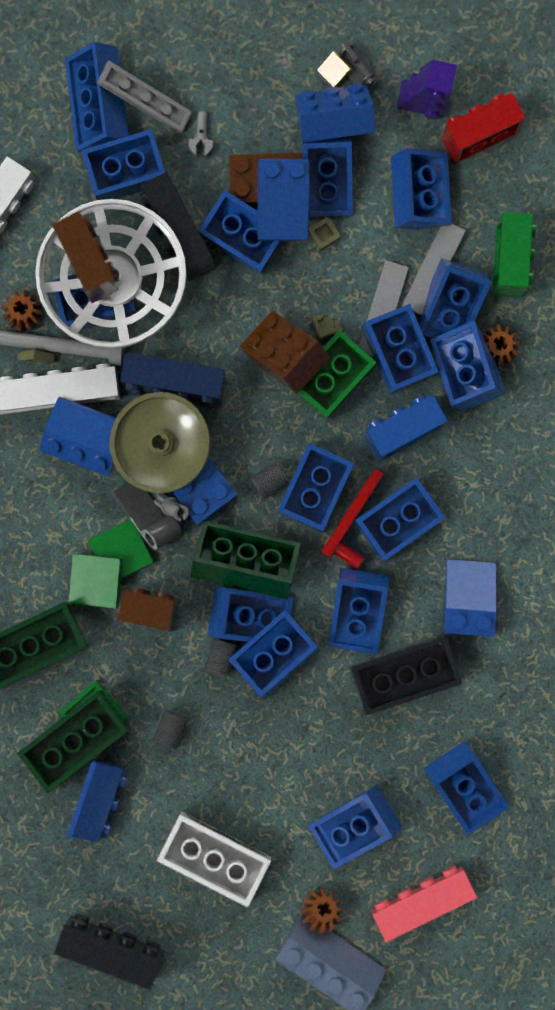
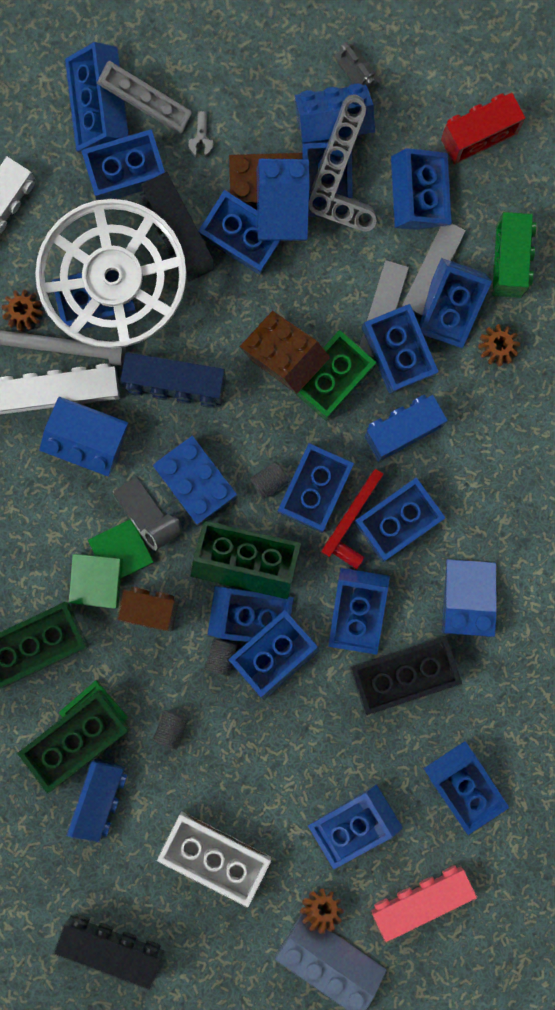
olive tile [20,349,55,363] -> none
reddish brown brick [51,211,120,303] -> none
olive dish [110,392,211,493] -> none
light grey axle [154,493,188,521] -> none
olive tile [308,217,341,251] -> none
olive tile [311,315,343,340] -> none
tile [318,52,352,87] -> none
dark purple wedge [396,60,457,119] -> none
blue slope [430,320,506,412] -> none
none -> light grey beam [309,94,377,232]

